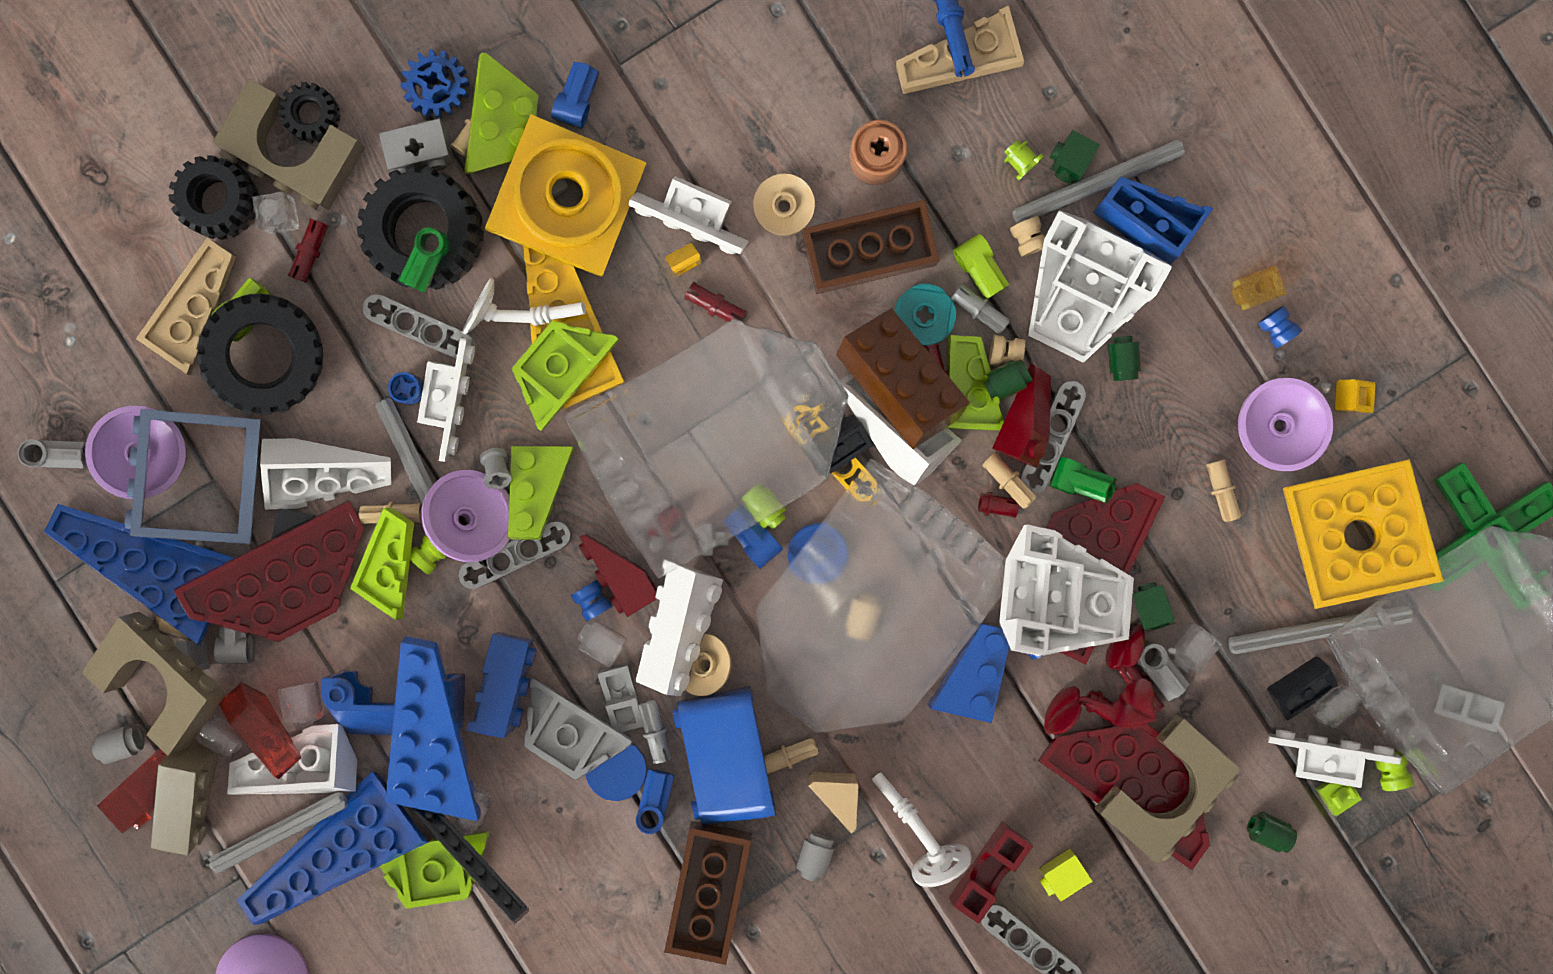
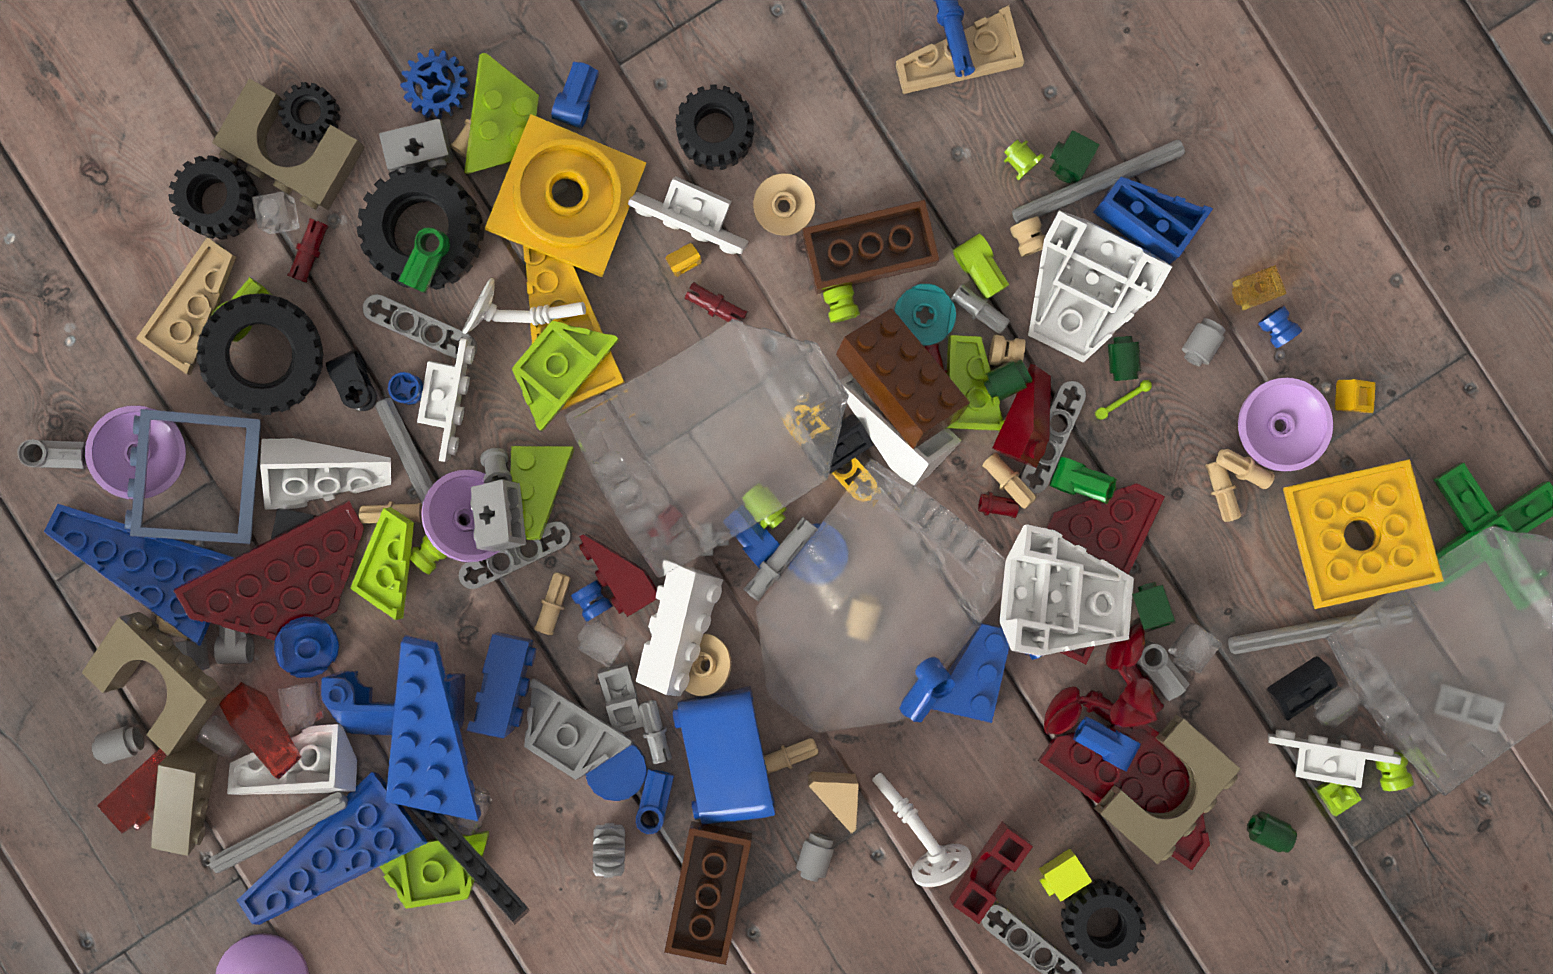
nougat piece [849,120,907,185] -> none
none -> blue tile [274,617,339,678]
none -> black piece [326,349,377,411]
none -> light grey brick [470,480,526,552]
none -> tan axle [534,573,571,635]
none -> light grey gear [593,823,625,878]
none -> black tyre [675,84,754,170]
none -> light grey pin [743,517,818,602]
none -> lime wheel [823,285,860,323]
none -> blue piece [899,657,956,722]
none -> black tyre [1061,879,1146,967]
none -> blue piece [1073,716,1141,772]
none -> lime hinge [1095,380,1152,420]
none -> light grey brick [1182,318,1226,367]
none -> tan axle [1216,449,1275,489]

